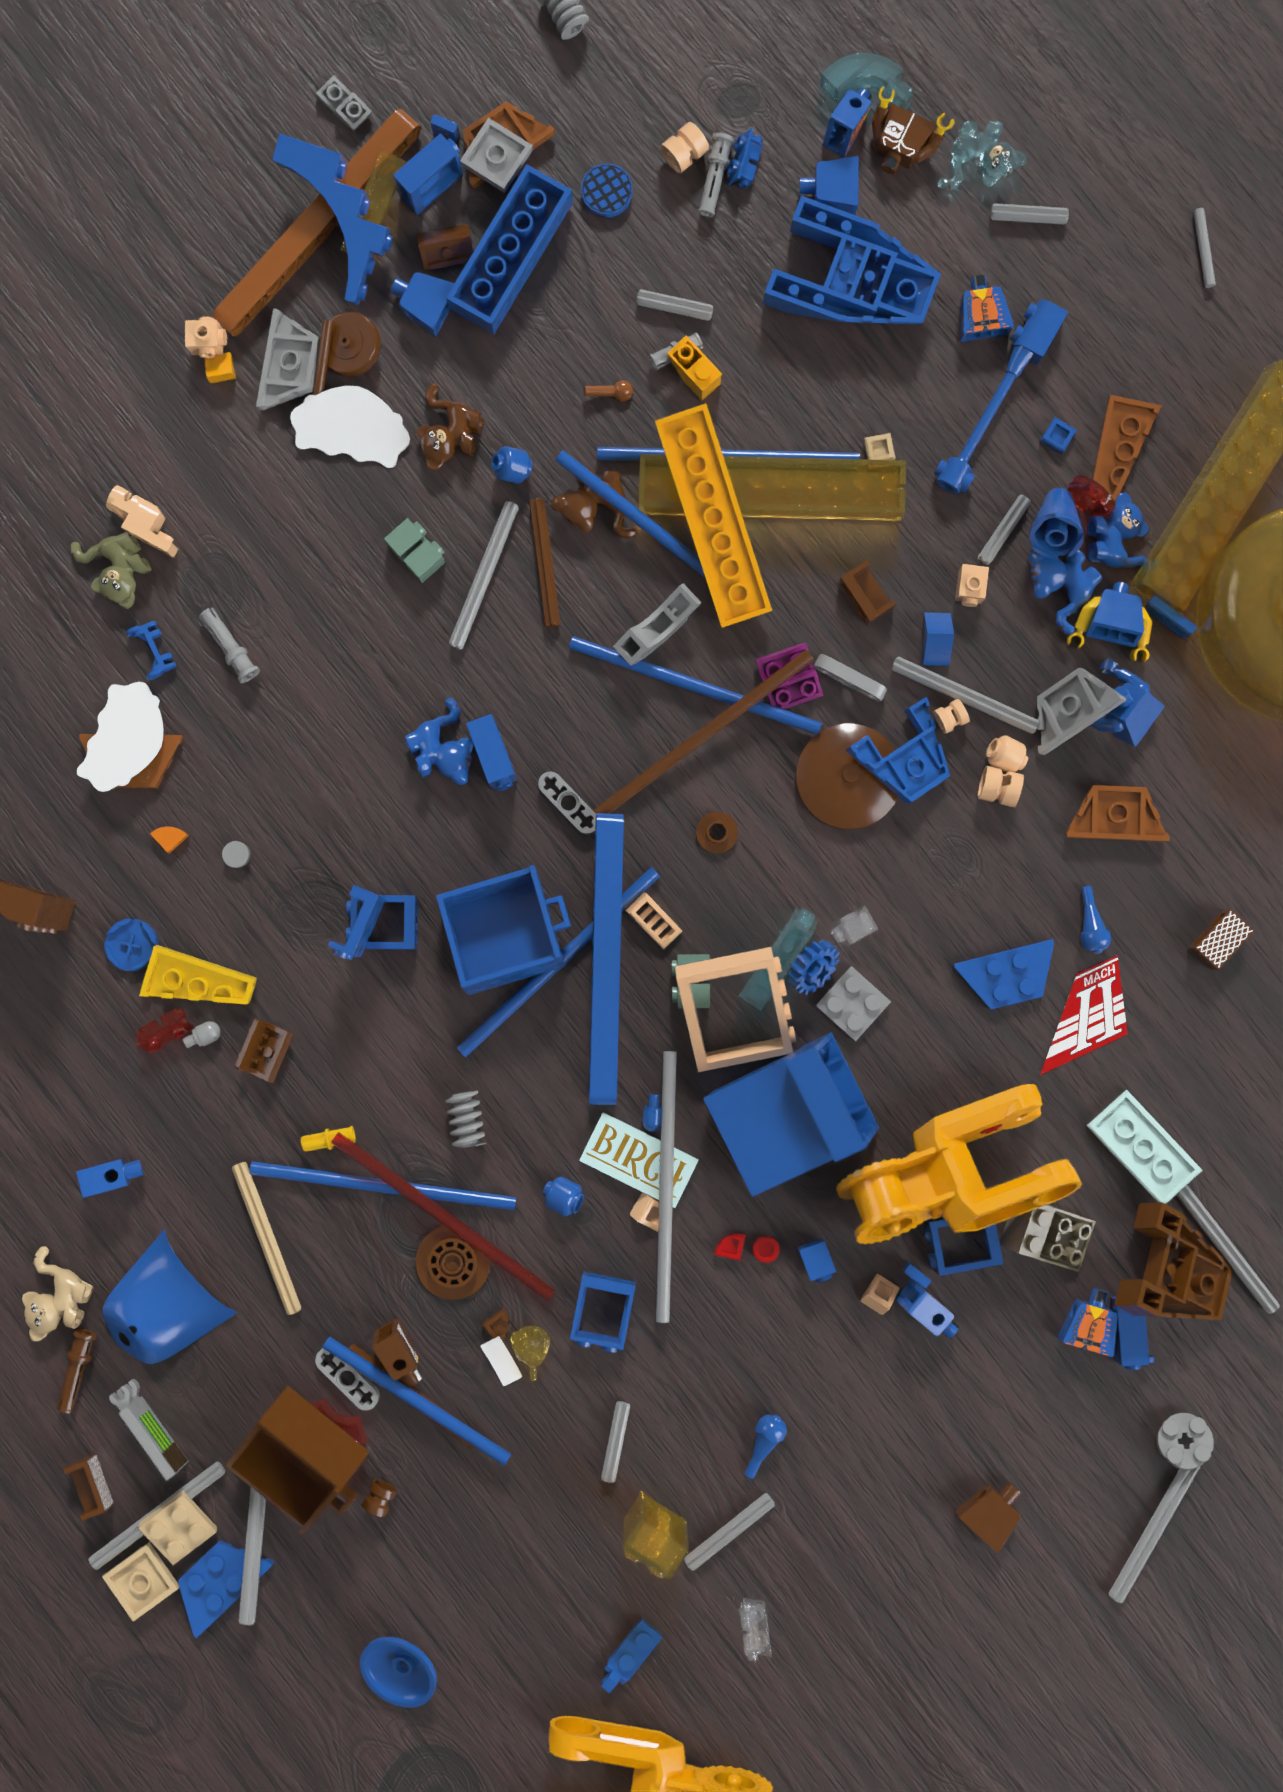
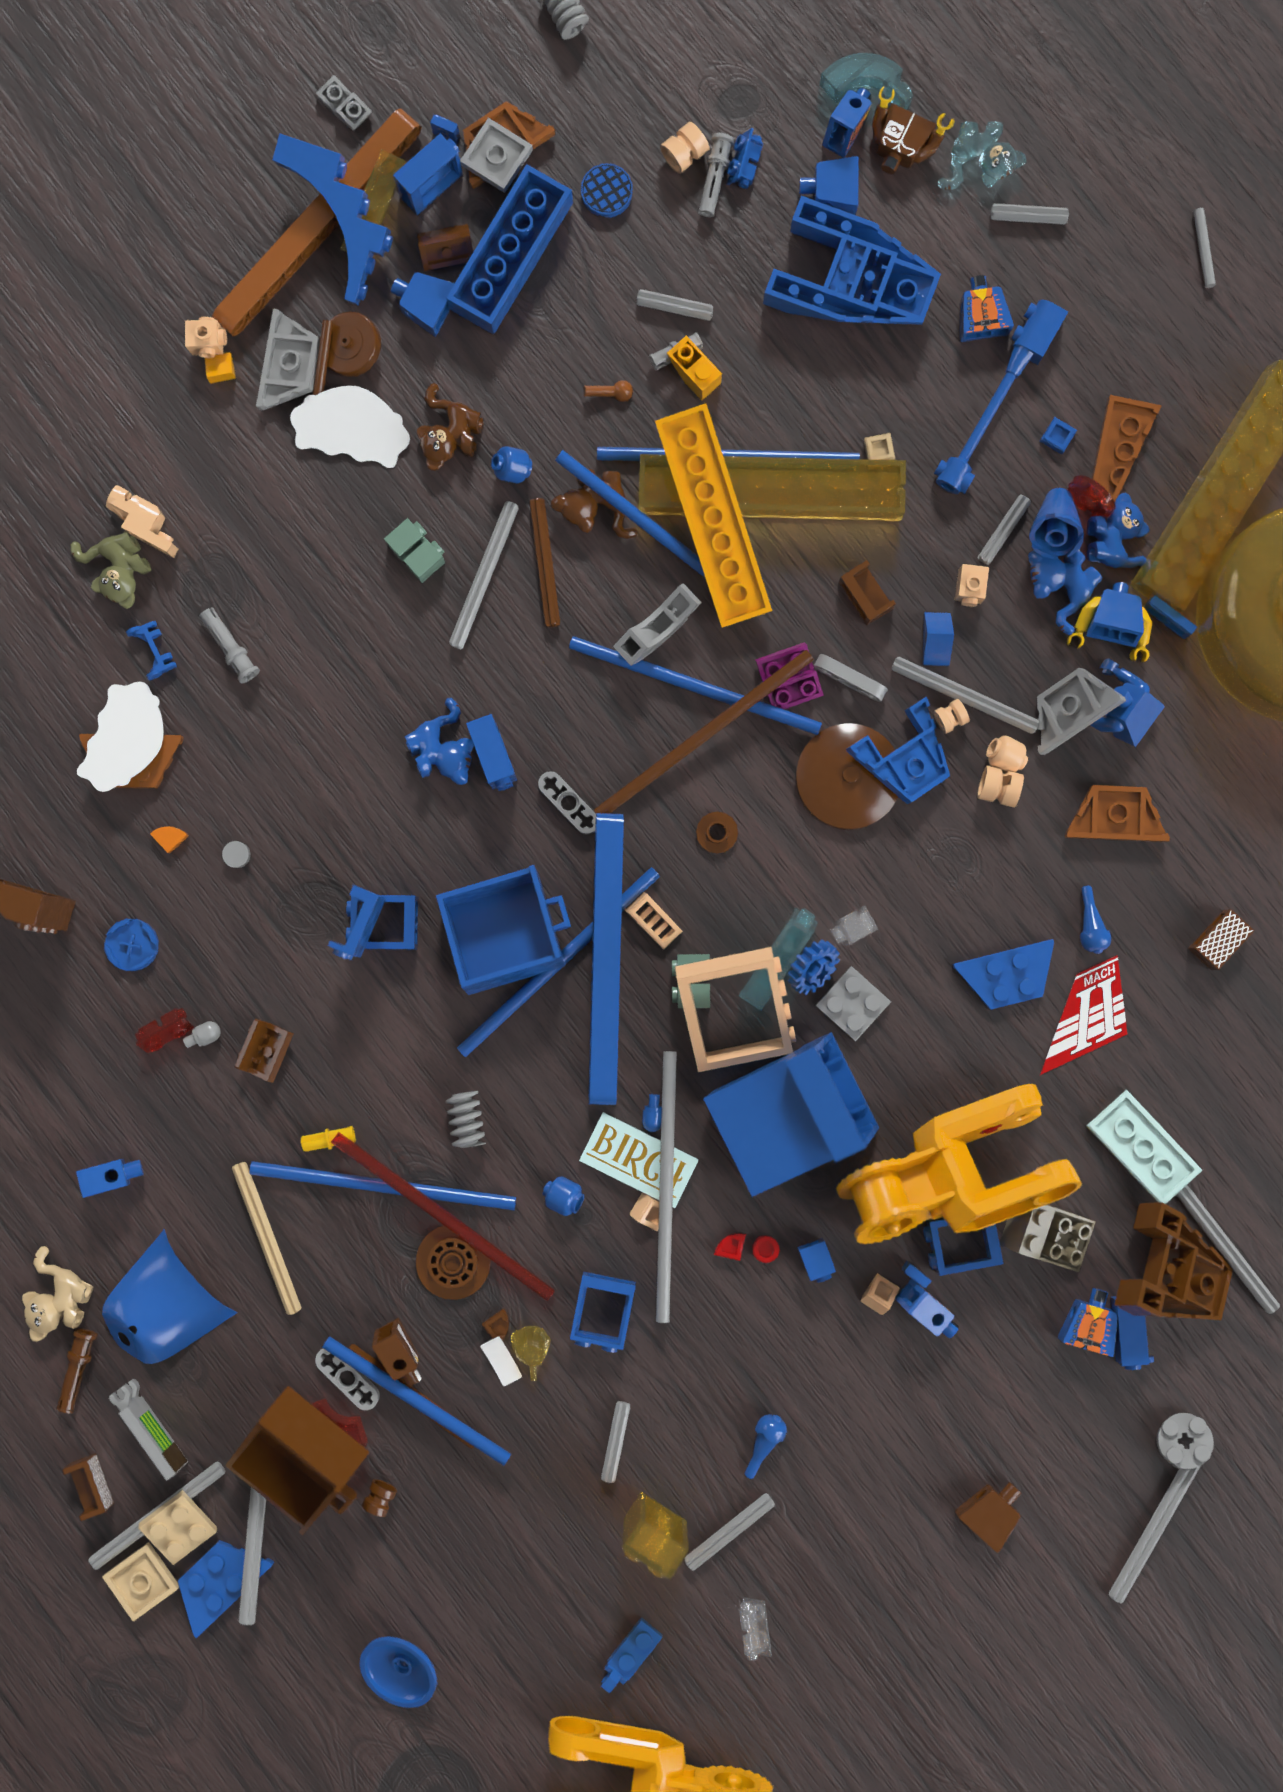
yellow wing [139,945,257,1004] -> none

